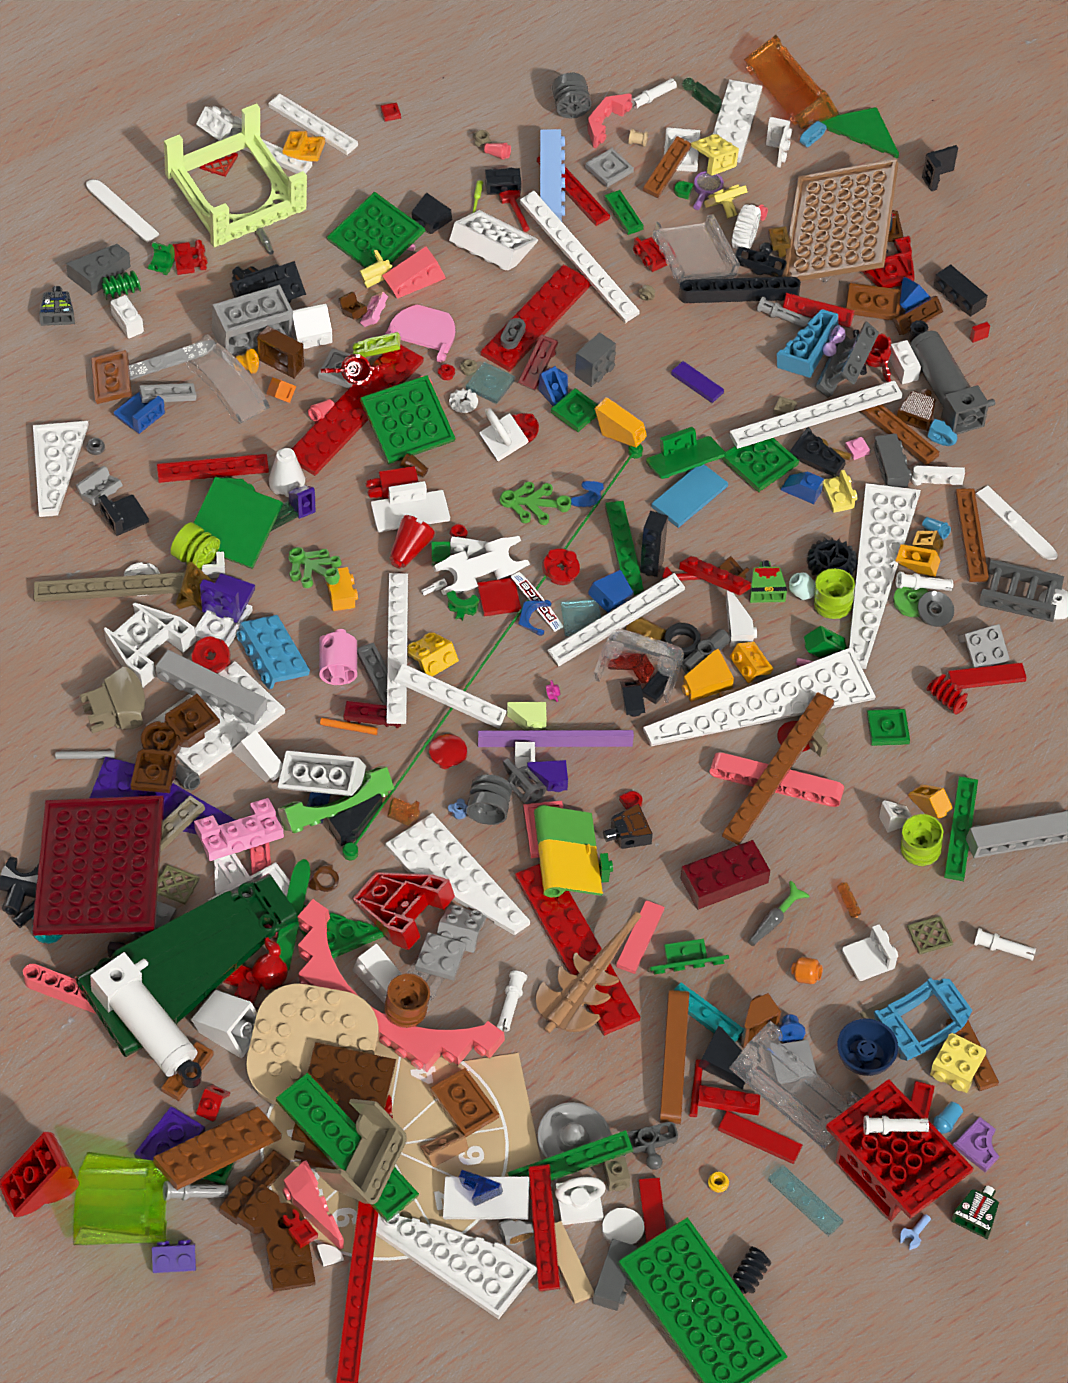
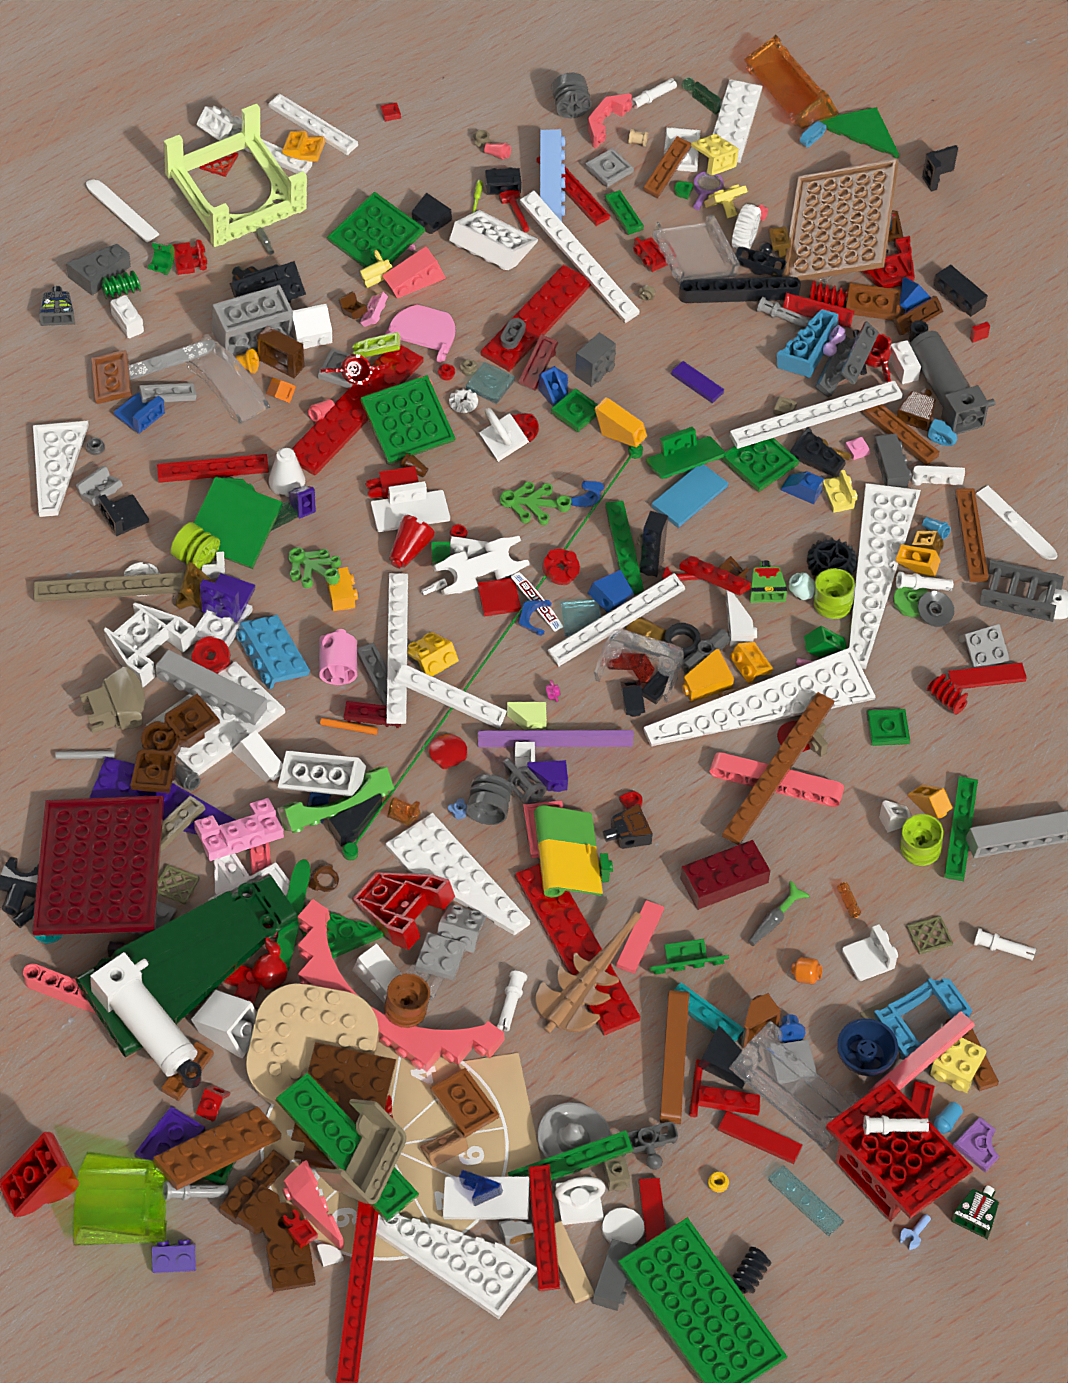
green piece [447,590,479,621] -> none
white bracket [766,117,792,168] -> none
none -> red piece [809,280,848,307]
none -> coral tile [868,1011,975,1093]

